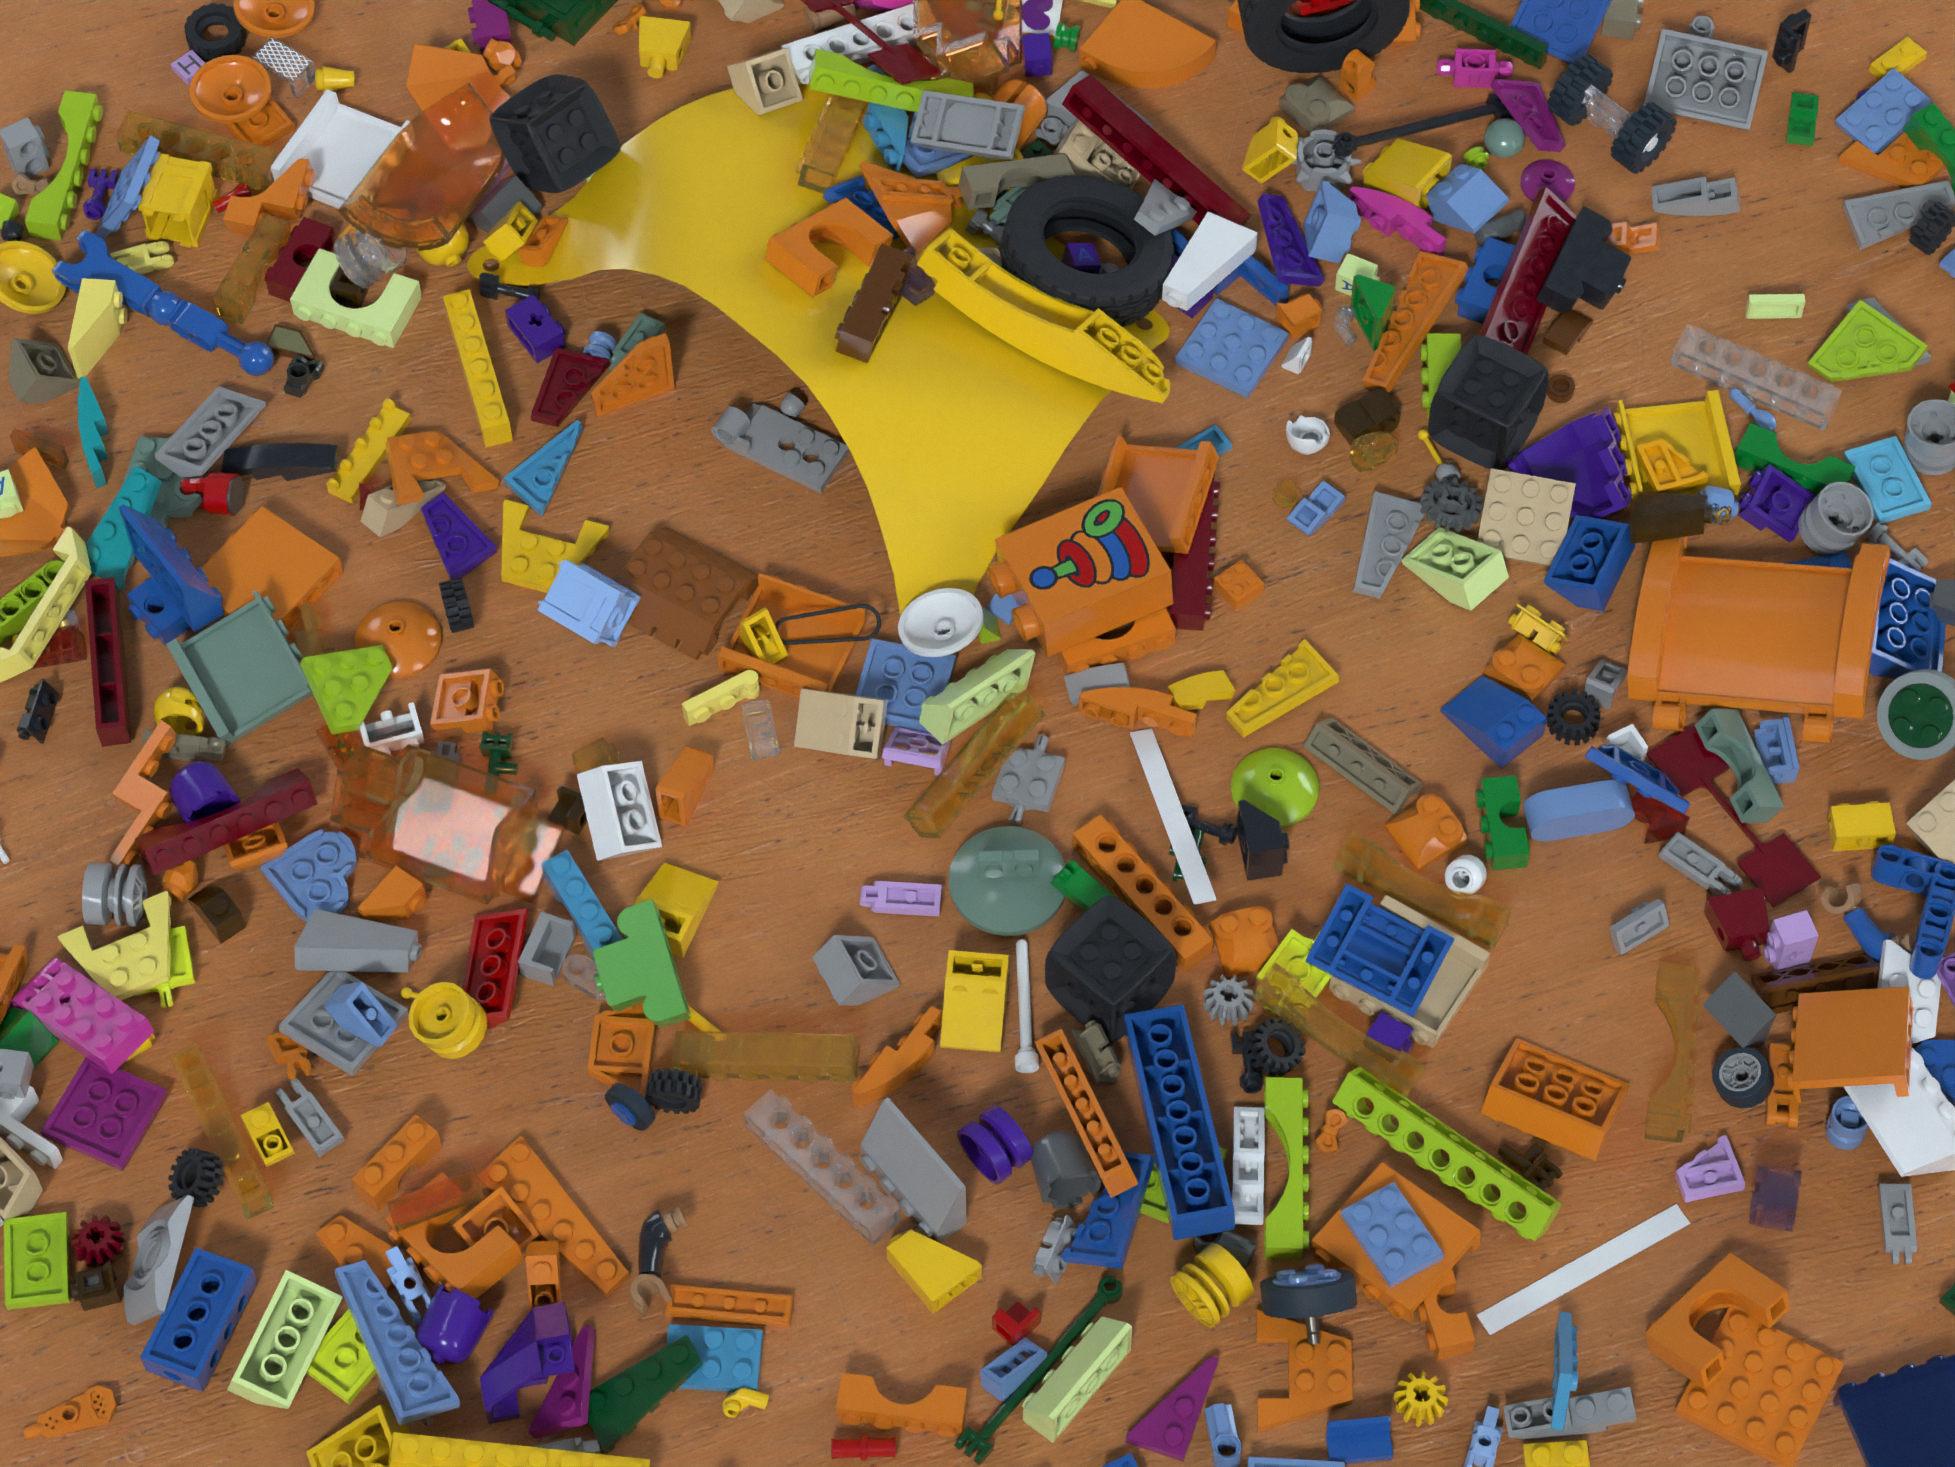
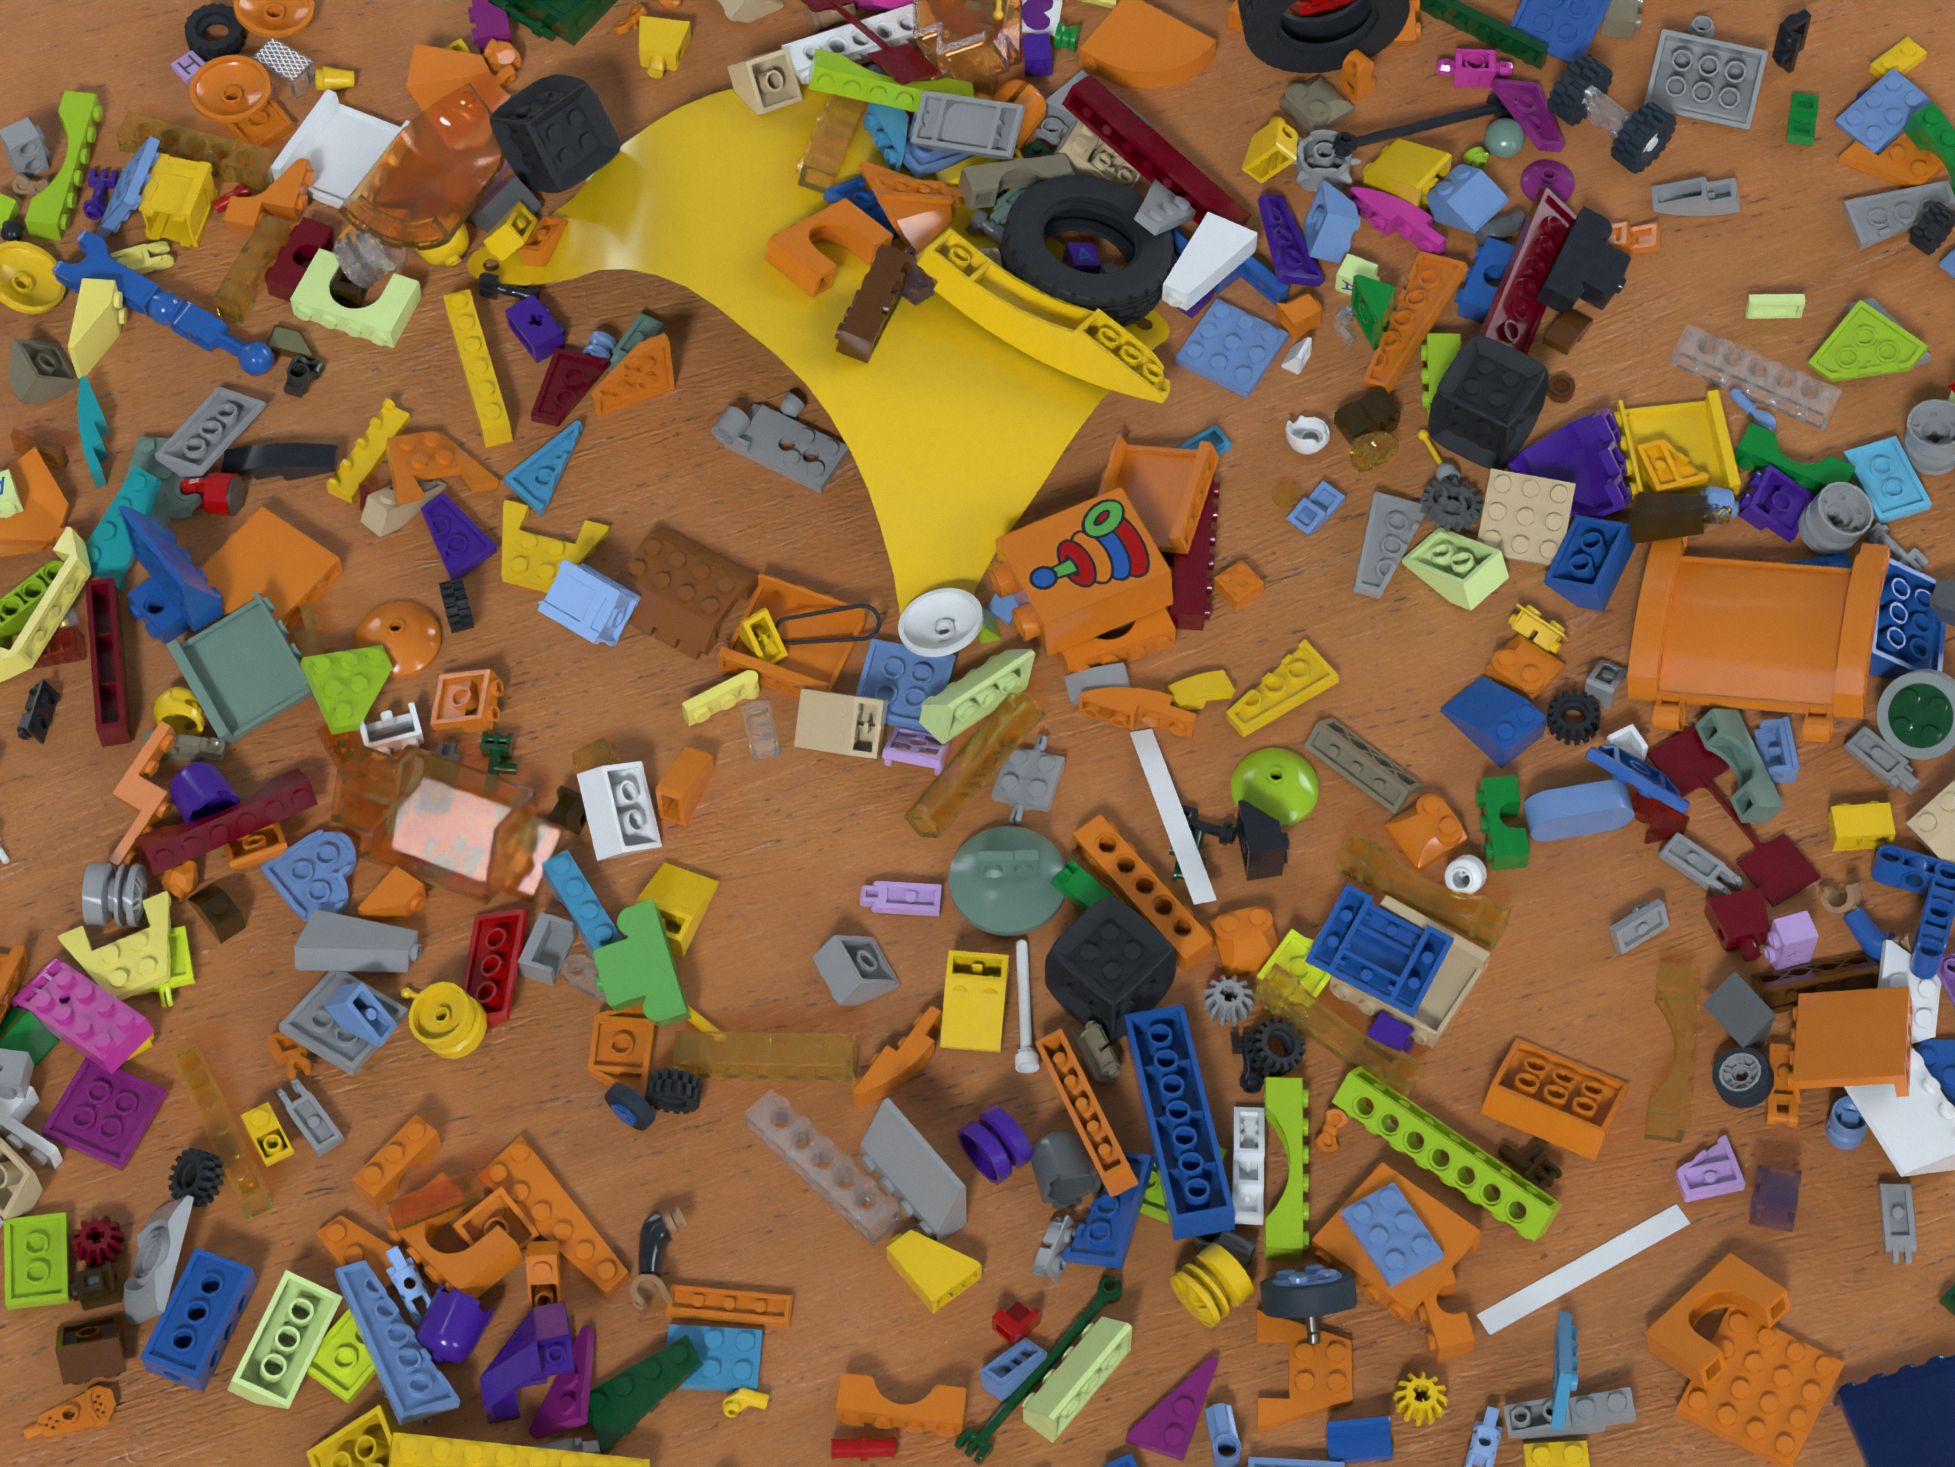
none -> reddish brown slope [55,1313,127,1385]
none -> light grey hinge [1844,726,1920,796]

